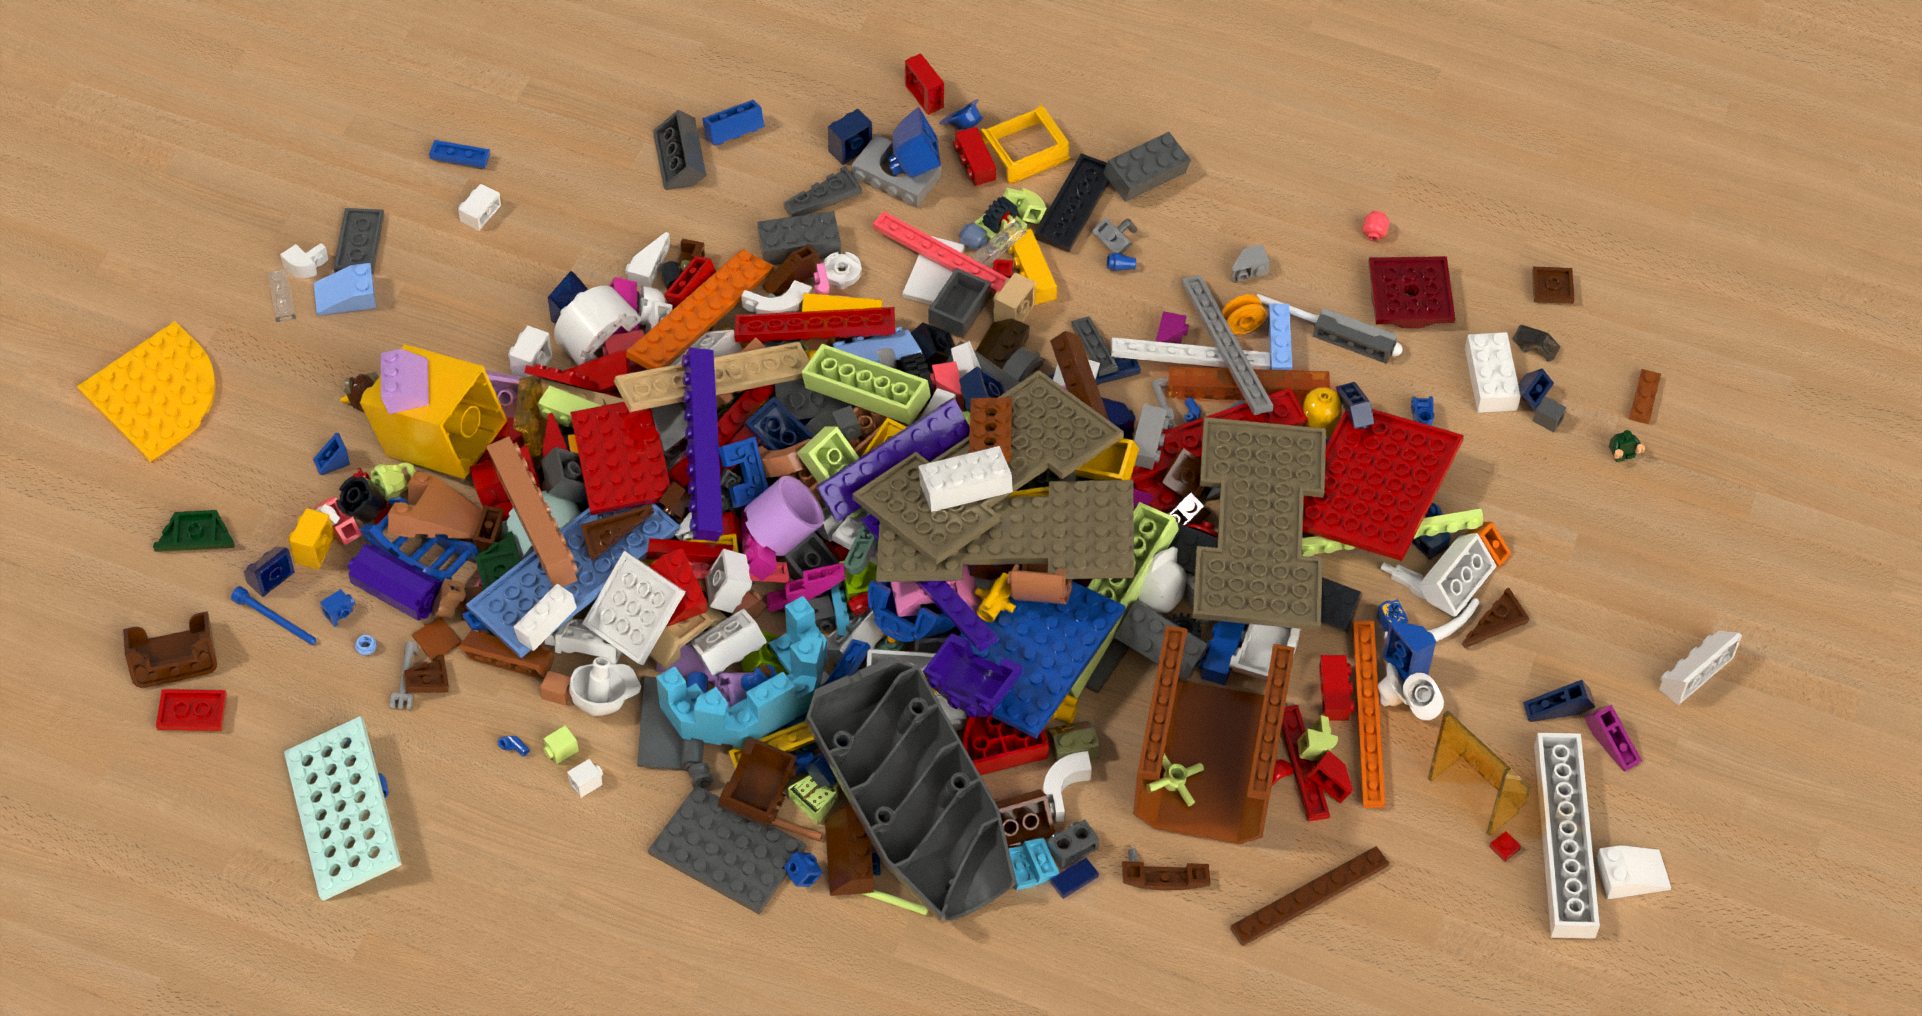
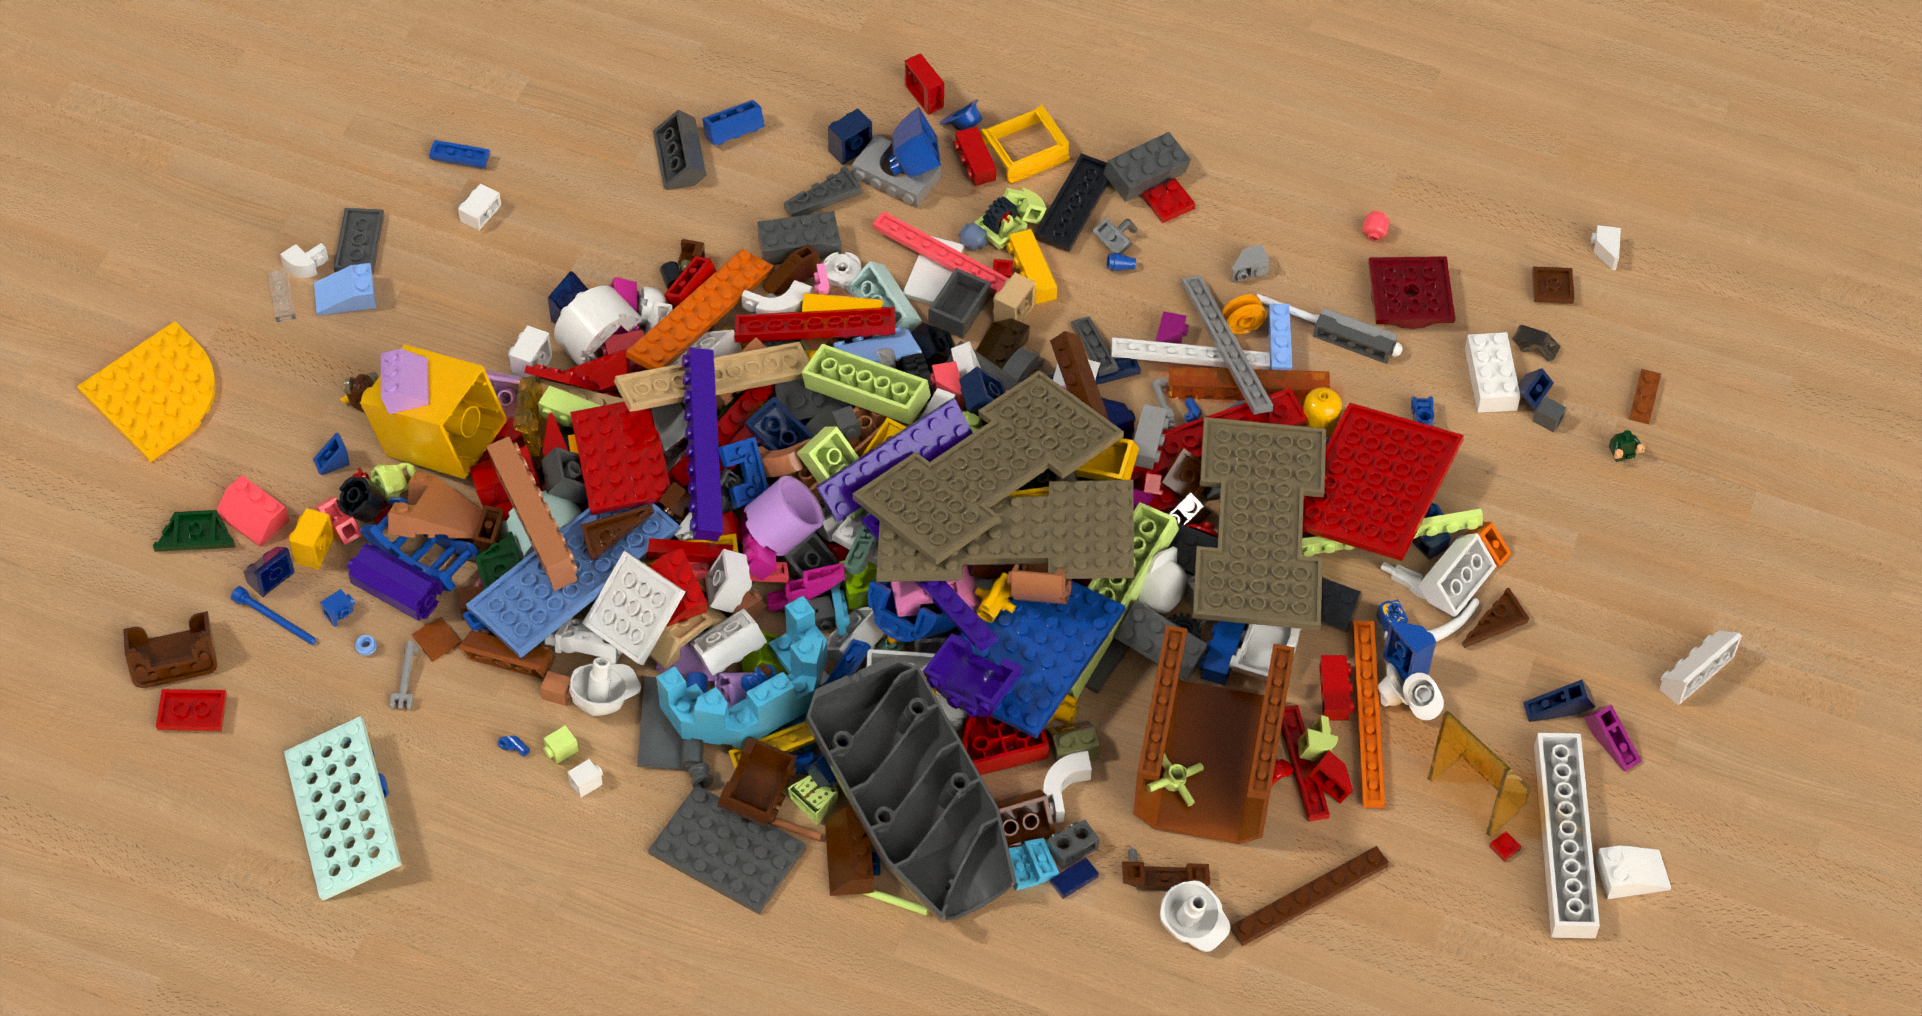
white plate [315,504,340,525] -> none
reddish brown wing [403,655,449,693] -> none
medium nougat leg [432,578,466,619] -> none
white brick [514,584,577,651] -> none
white slope [625,232,670,287] -> none
blue brick [784,852,823,887] -> none
red cone [848,592,871,617] -> none
white brick [918,446,1013,512] -> none
dark orange plate [969,397,1012,462] -> none
clear plate [971,218,1027,267] -> none
dark blue slope [1336,382,1374,429] -> none
none -> coral slope [217,475,289,547]
none -> light aqua slope [846,261,921,333]
none -> panel [1137,472,1163,496]
none -> red plate [1142,178,1195,223]
none -> white piece [1160,881,1230,952]
none -> white slope [1591,225,1621,270]

